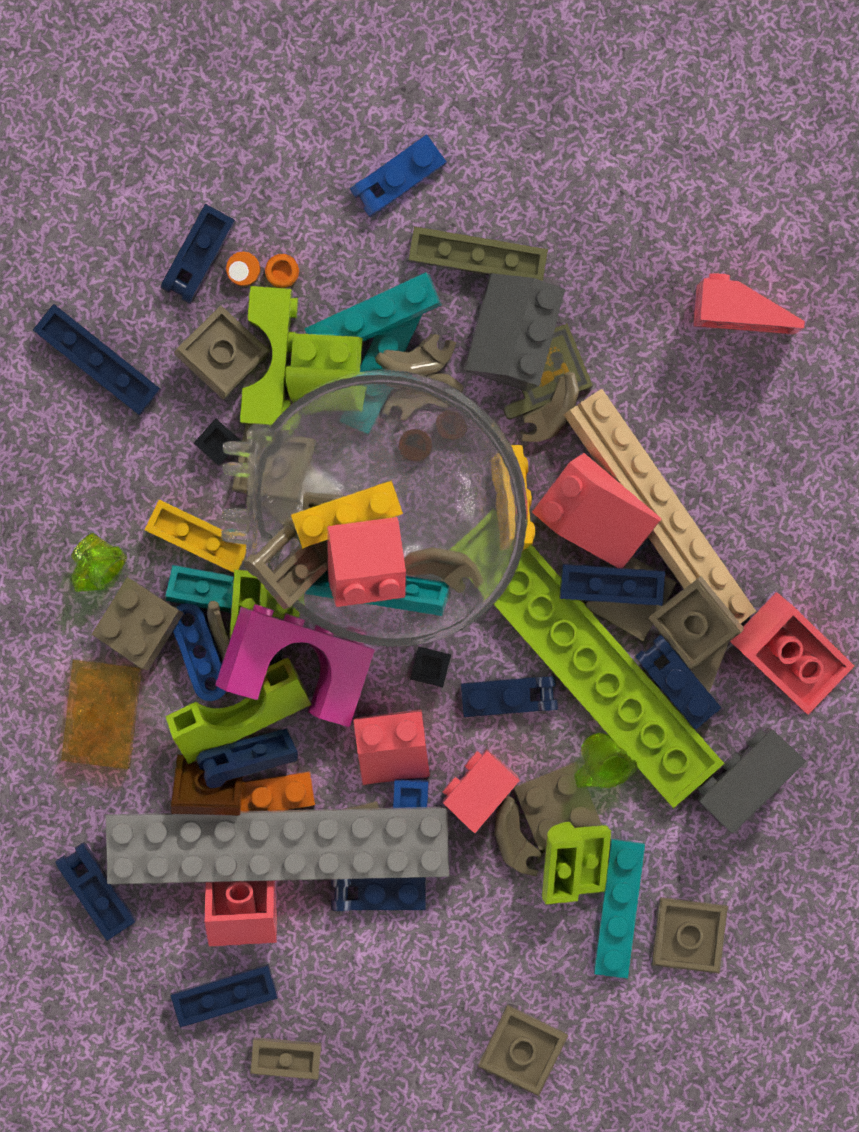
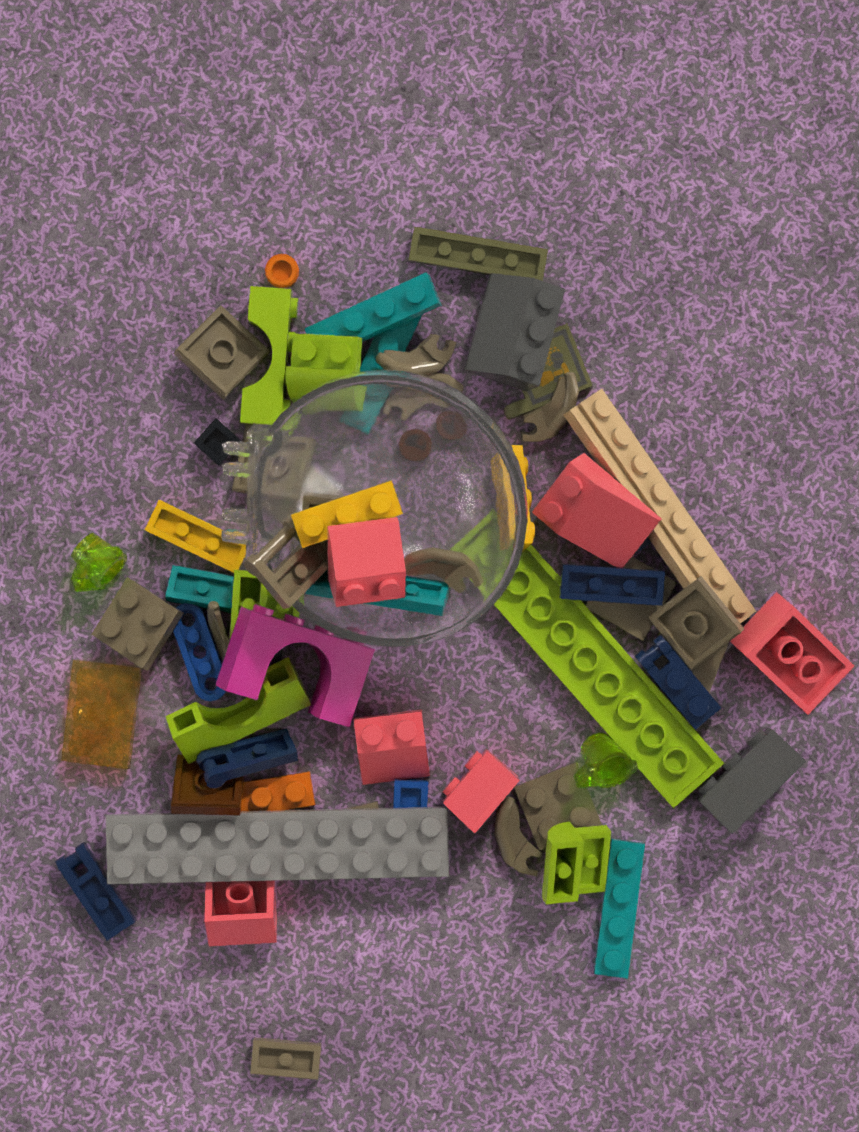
dark blue plate [33,304,161,416] -> none
dark blue plate [160,204,236,304] -> none
dark blue plate [170,964,278,1028] -> none
orange tile [226,251,261,287] -> none
dark blue plate [331,877,426,911] -> none
blue plate [350,134,447,217] -> none
black plate [410,646,451,688] -> none
dark blue plate [461,676,558,717] -> none
dark tan tile [478,1004,568,1096] -> none
dark tan tile [651,897,728,974] -> none
coral slope [693,273,805,335] -> none

